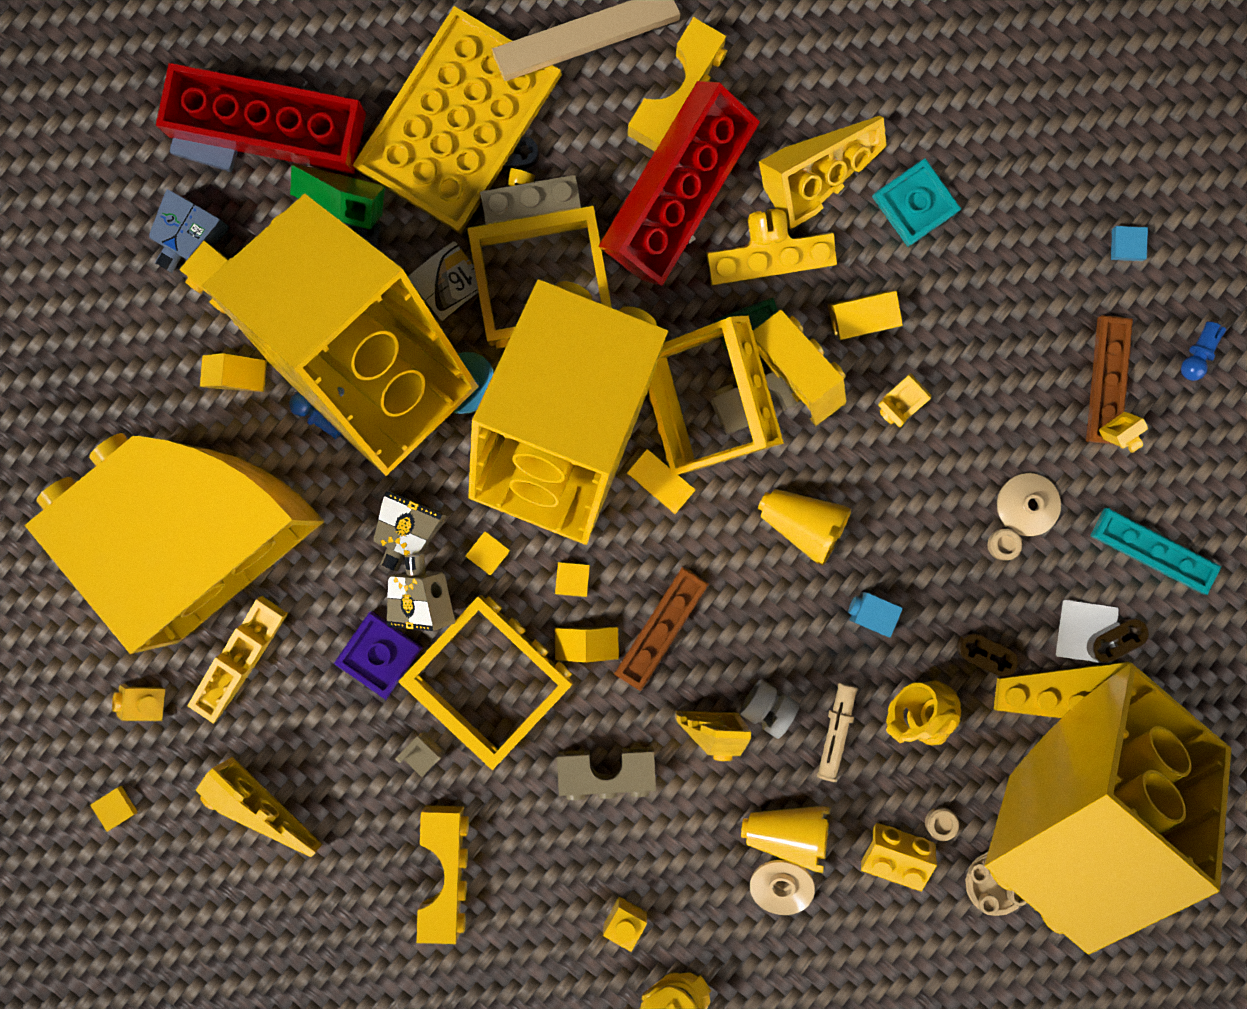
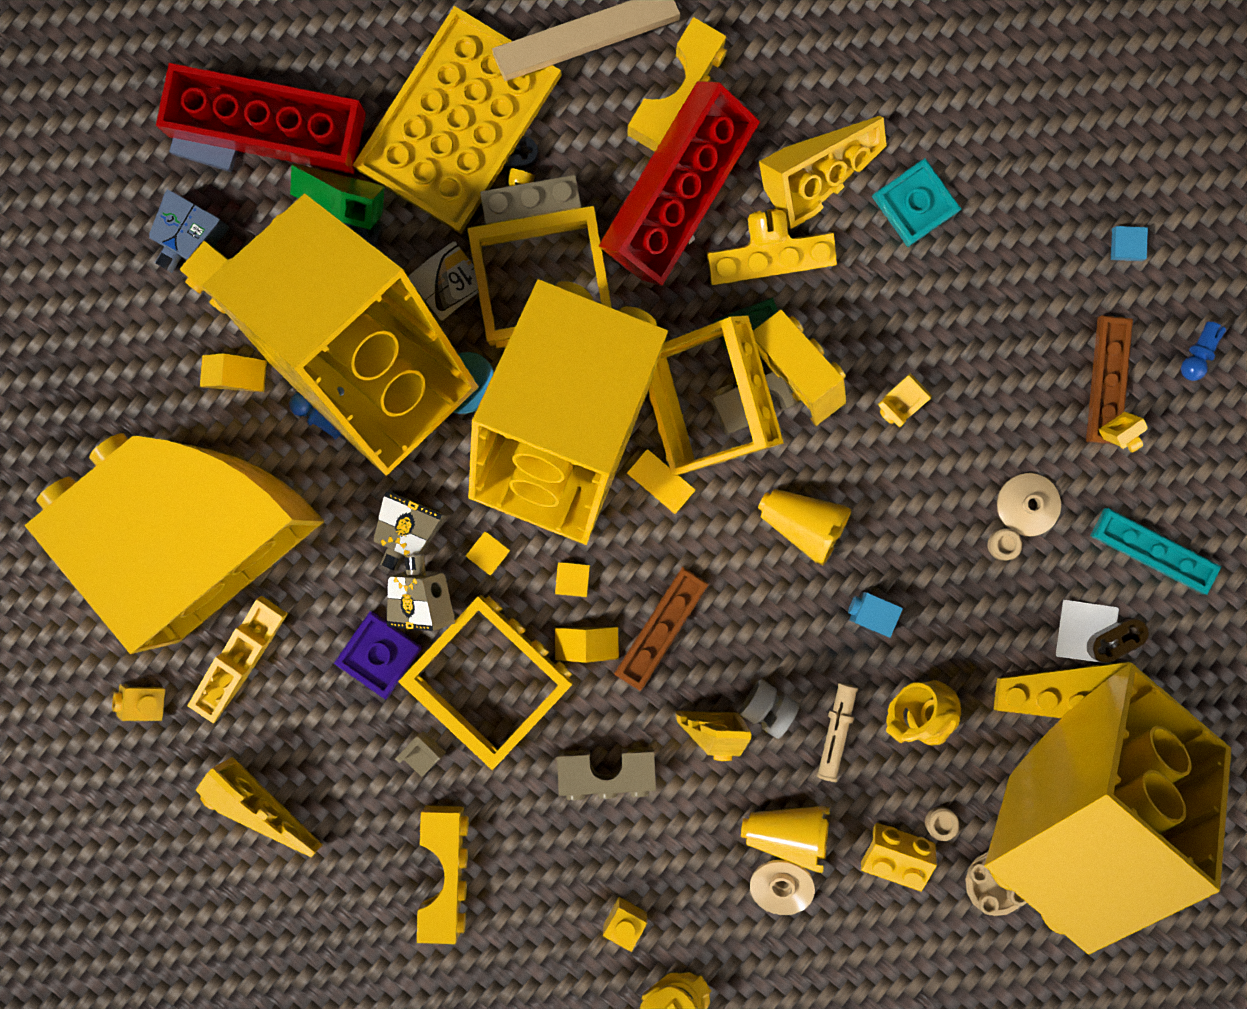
yellow tile [90,786,138,832] -> none
yellow hinge [827,290,903,340] -> none
dark brown beam [956,633,1018,677] -> none

